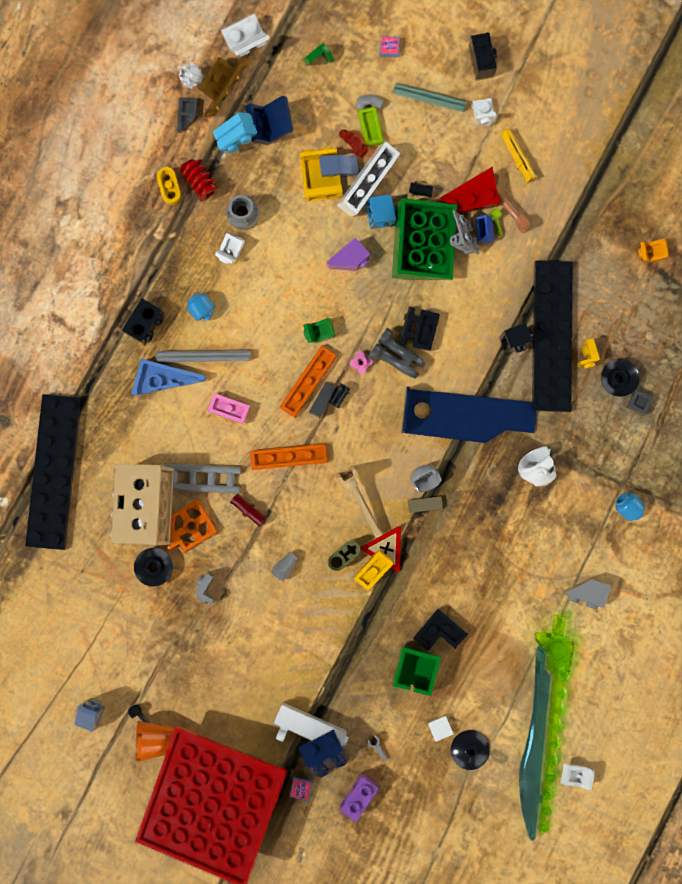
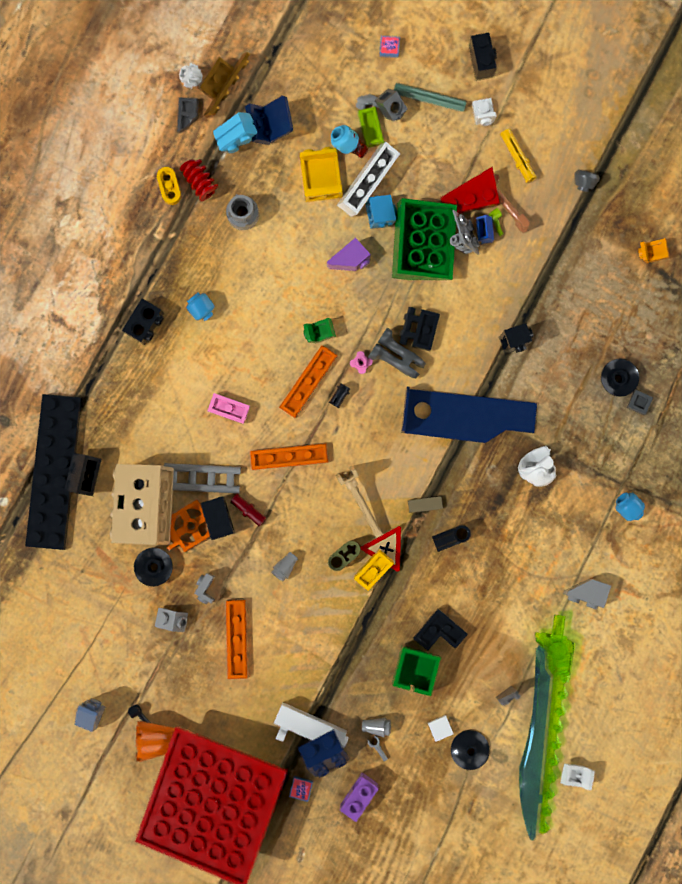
medium blue wing [131,359,206,396] -> none
light grey axle [156,350,251,362] -> none
white bracket [215,232,245,264] -> none
white bracket [221,13,270,56] -> none
green tile [302,42,335,65] -> none
dark grey piece [309,382,336,419] -> none
sand blue slope [319,155,359,177] -> none
black pin [409,181,433,198] -> none
light grey hair [411,465,442,492] -> none
black plate [532,260,573,413] -> none
yellow bracket [578,338,600,369] -> none
none -> black brick [64,453,102,496]
none -> light grey bracket [155,608,188,632]
none -> black panel [200,496,235,540]
none -> orange tile [226,600,248,679]
none -> medium azure head [331,125,359,154]
none -> light grey cone [362,717,391,737]
none -> dark grey brick [374,89,408,121]
none -> black piece [432,525,471,552]
none -> flat silver tile [496,686,521,706]
none -> dark grey cone [574,170,600,192]

